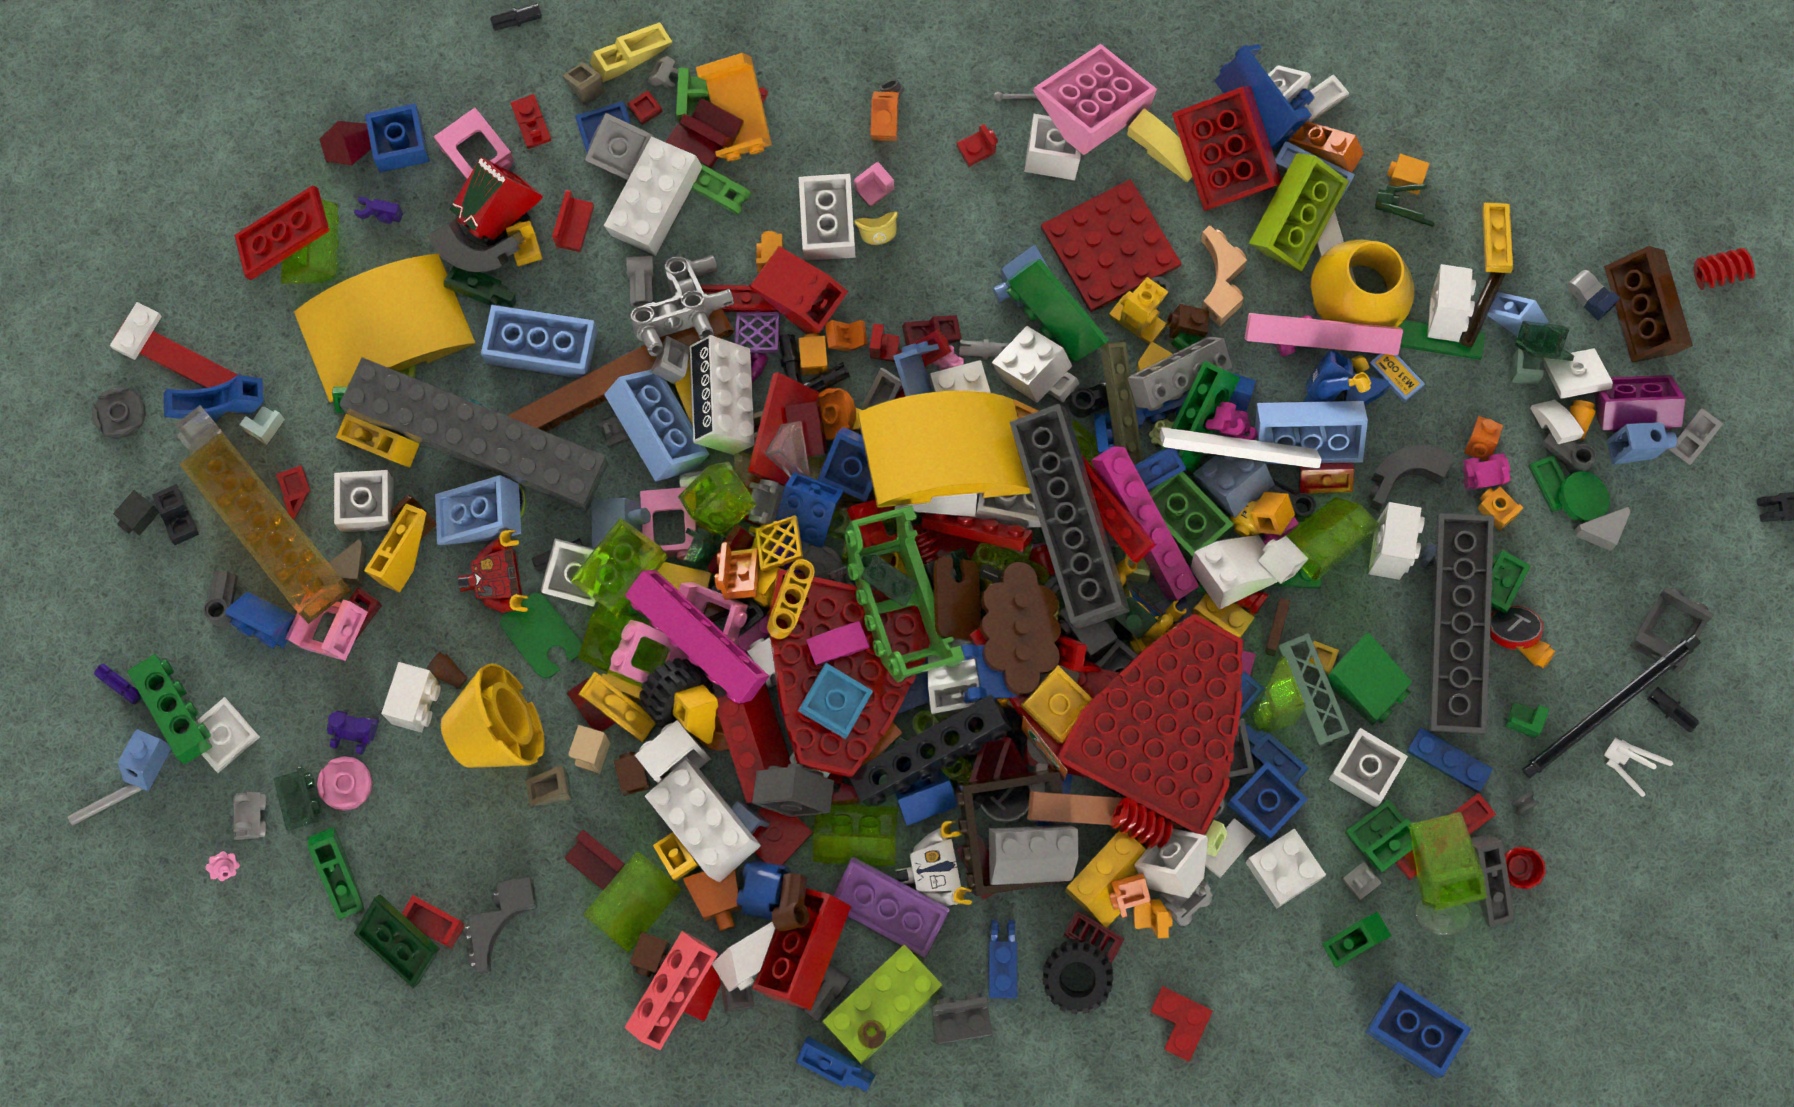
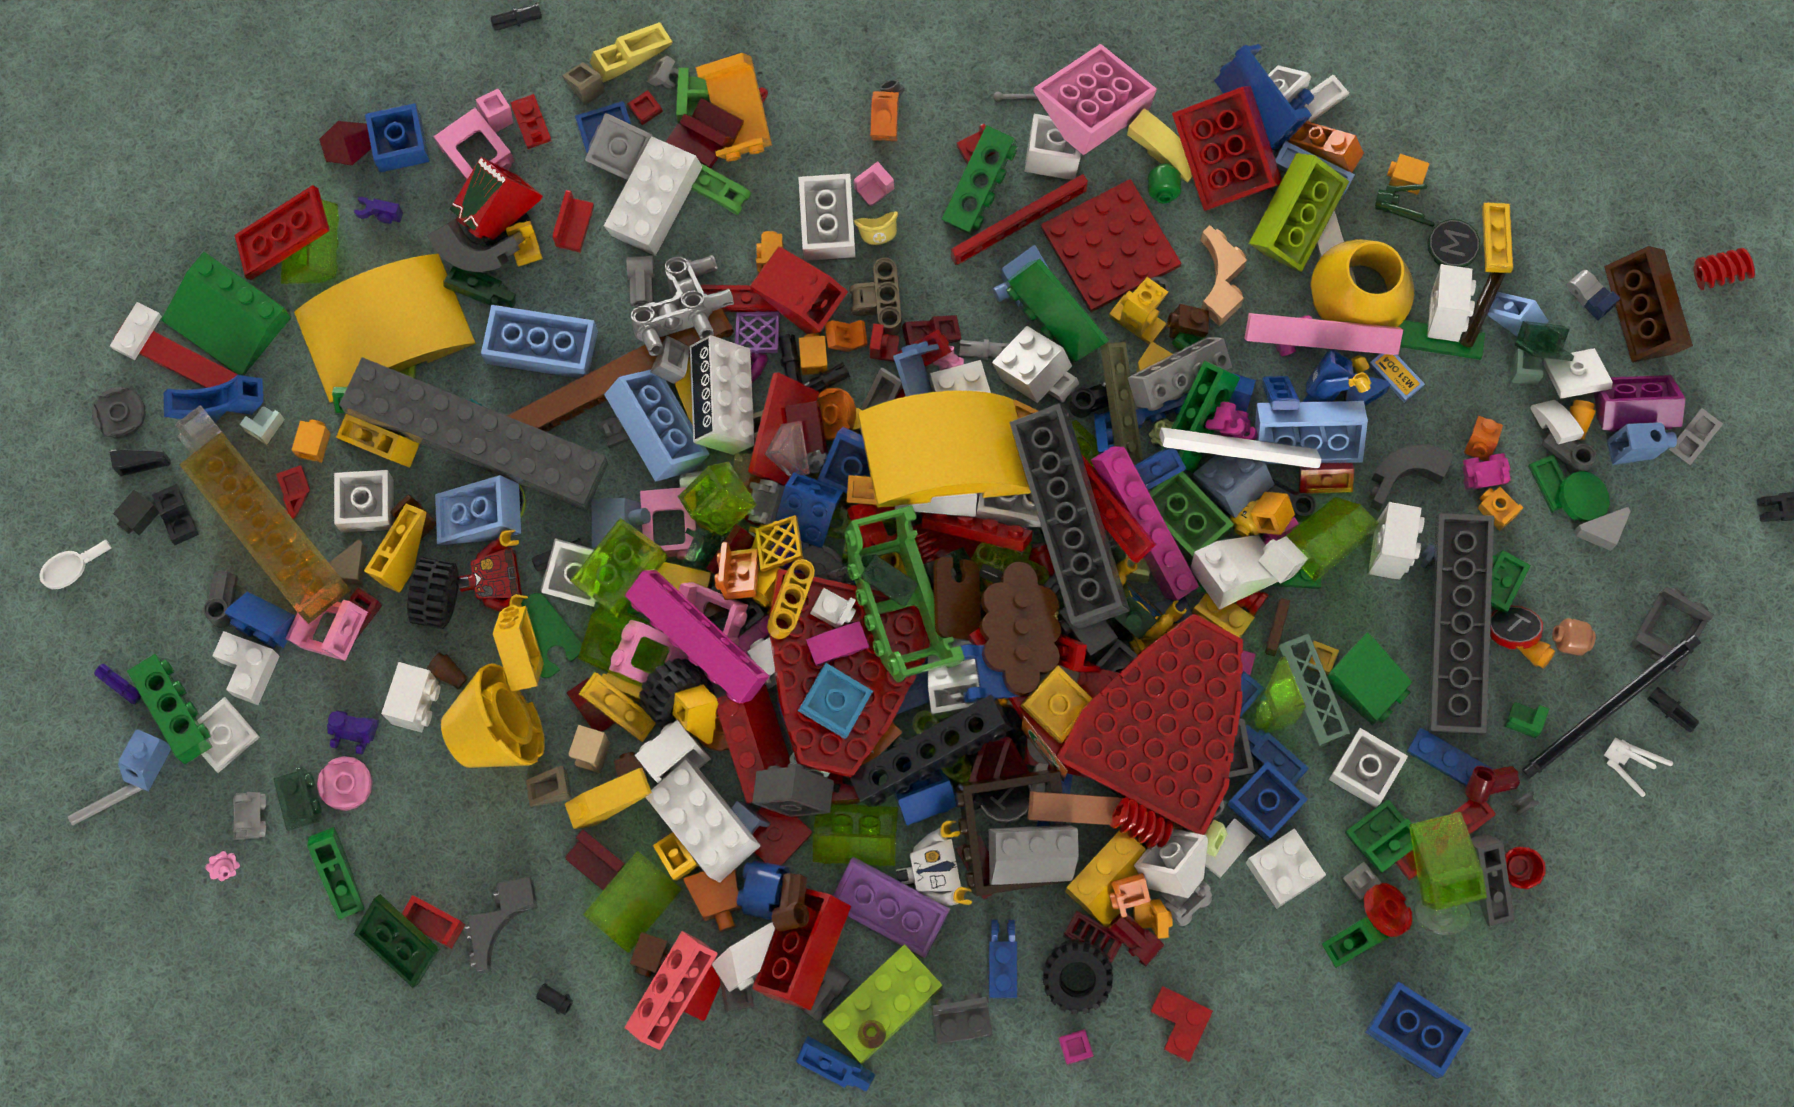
none -> white piece [40,539,112,589]
none -> black slope [110,450,171,476]
none -> green slope [161,252,291,376]
none -> white brick [213,631,280,705]
none -> light orange brick [291,419,331,463]
none -> black tyre [407,557,459,629]
none -> bright pink panel [476,89,513,133]
none -> yellow window [493,606,544,692]
none -> black pin [536,983,573,1015]
none -> yellow slope [565,768,652,829]
none -> dark grey axle [800,450,827,476]
none -> white bracket [810,588,856,628]
none -> light orange bracket [847,475,877,505]
none -> dark tan beam [849,257,902,335]
none -> green brick [942,125,1018,235]
none -> red tile [951,174,1088,265]
none -> dark pink tile [1058,1029,1093,1065]
none -> dark red piece [1107,913,1164,967]
none -> green head [1148,163,1181,204]
none -> blue tile [1262,376,1300,410]
none -> red tile [1364,883,1412,937]
none -> black tile [1428,219,1480,268]
none -> dark red piece [1465,766,1520,803]
none -> nougat head [1552,618,1596,656]

